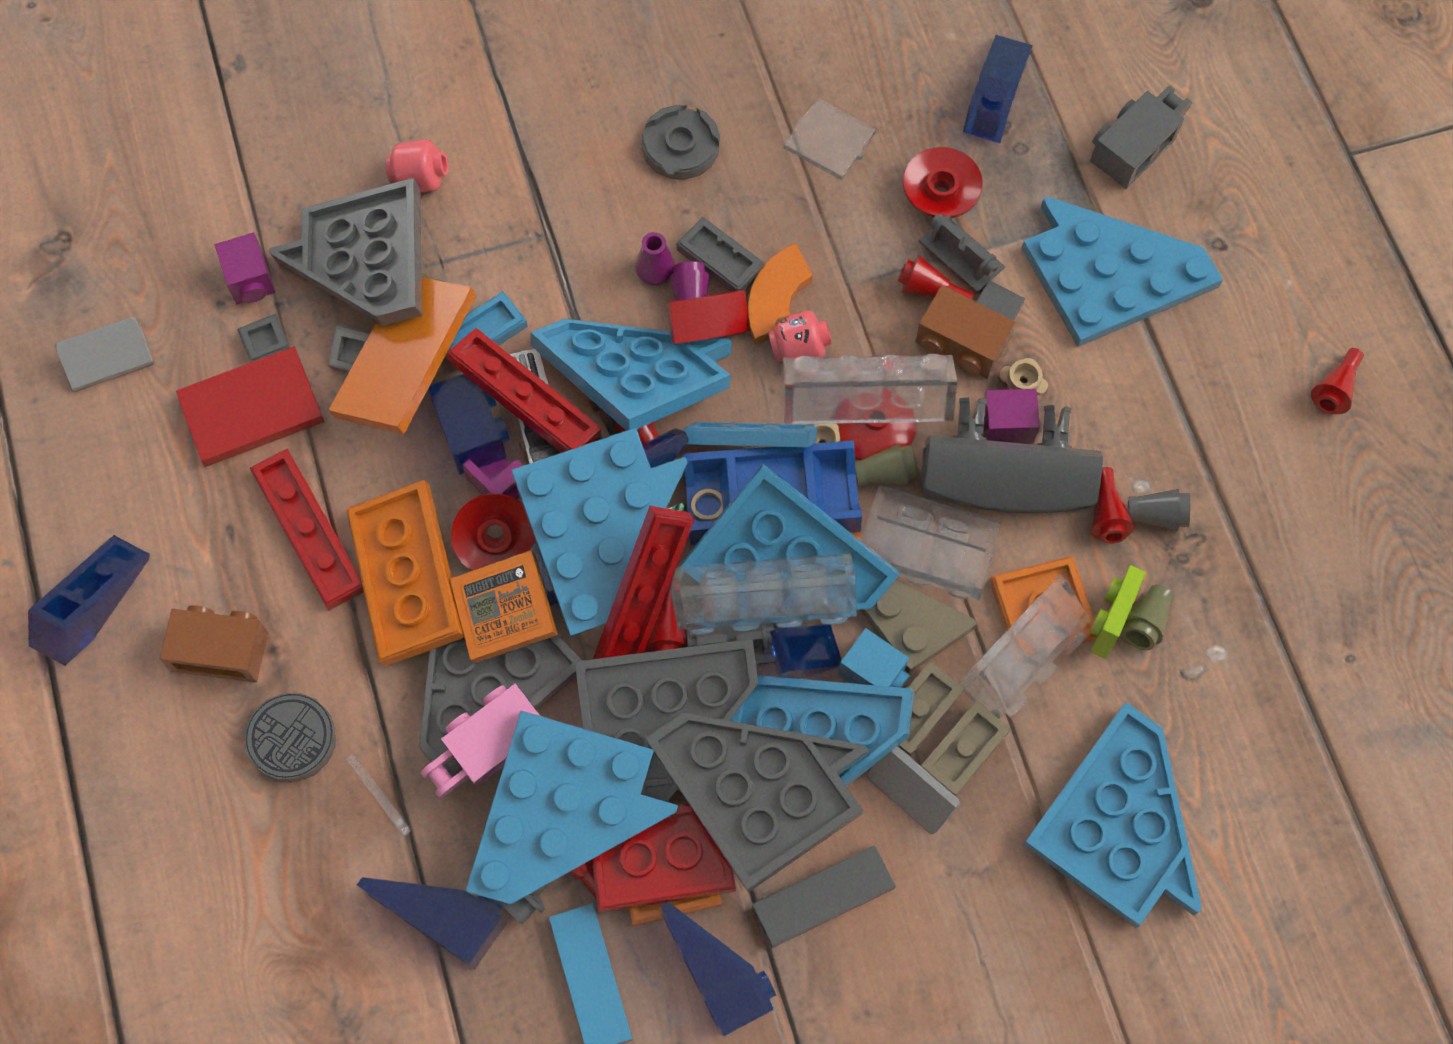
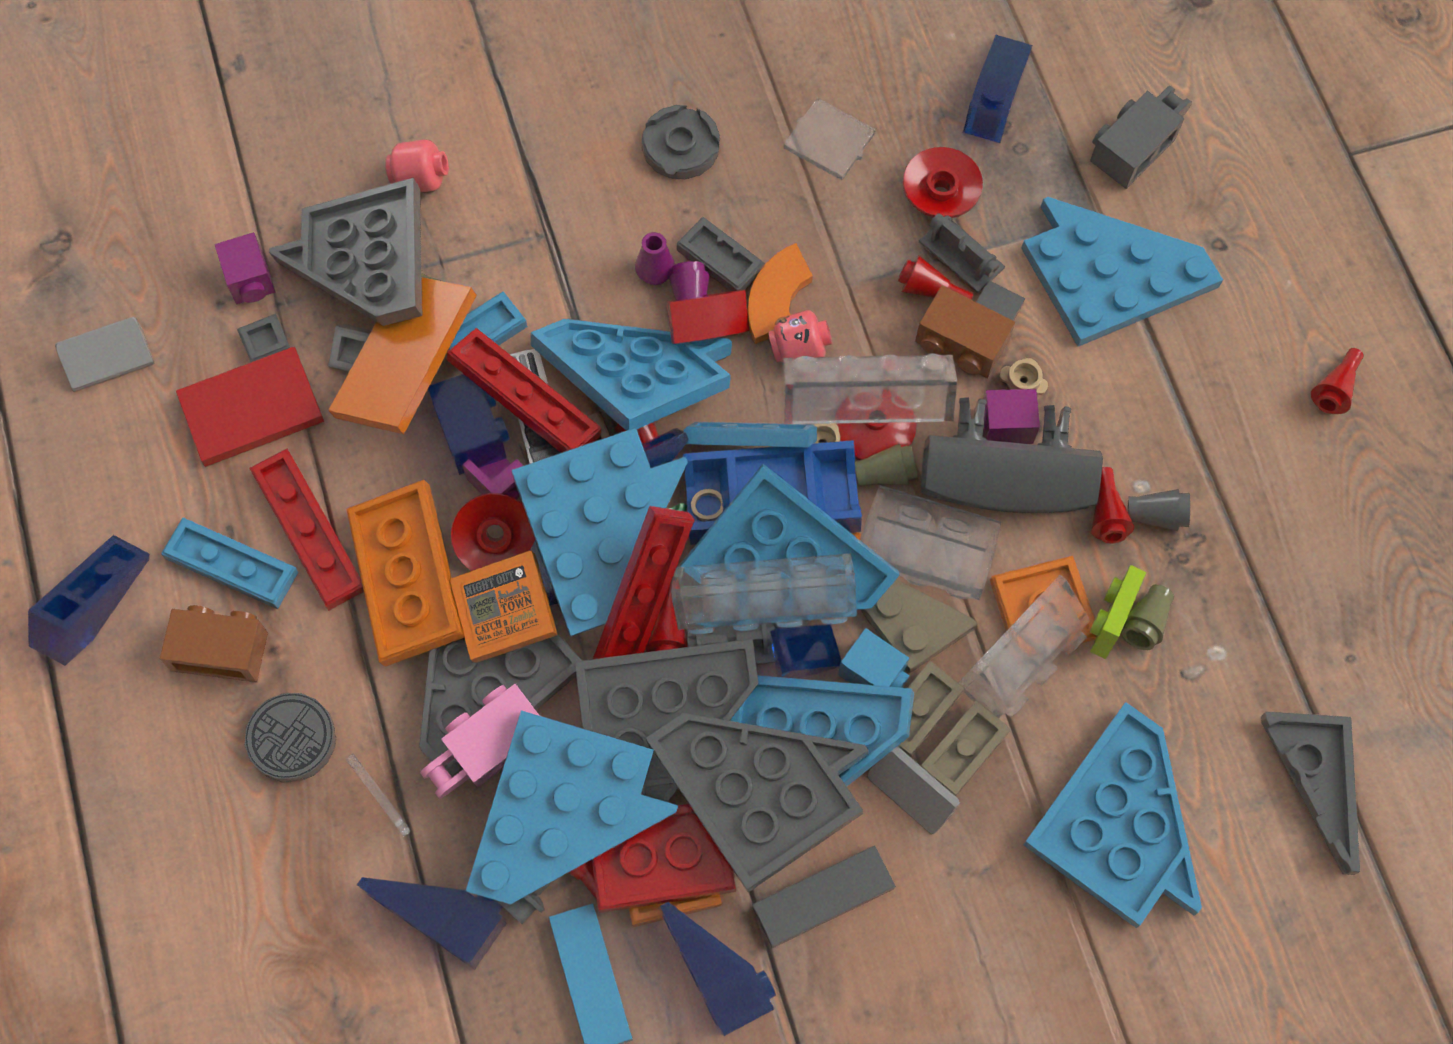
none -> dark azure tile [161,518,299,609]
none -> dark grey wing [1261,712,1360,875]

